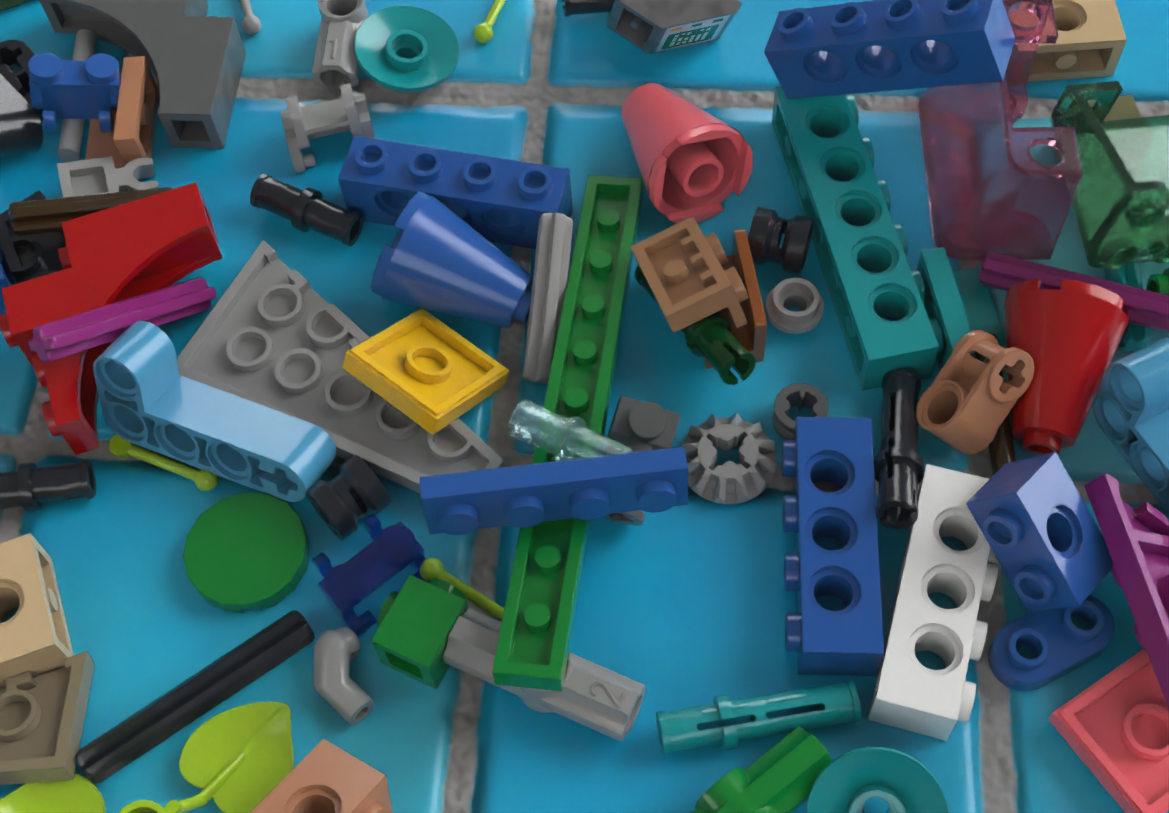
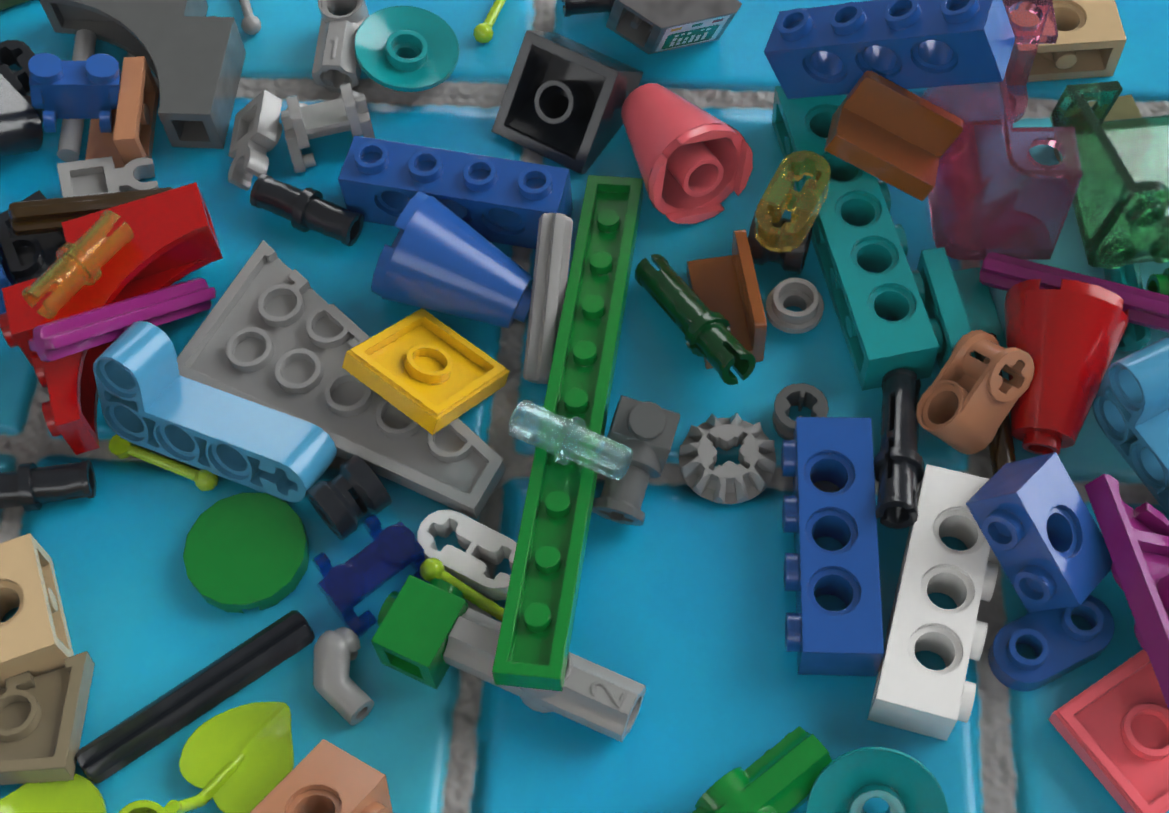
blue plate [420,447,688,535] -> none
medium nougat bracket [630,216,749,333] -> none
teal pin [656,680,862,755] -> none
none -> clear yellow pin [22,210,134,319]
none -> light grey plate [228,90,283,191]
none -> white beam [417,509,517,601]
none -> black slope [492,30,644,174]
none -> clear yellow beam [754,150,831,253]
none -> dark orange panel [824,71,964,201]

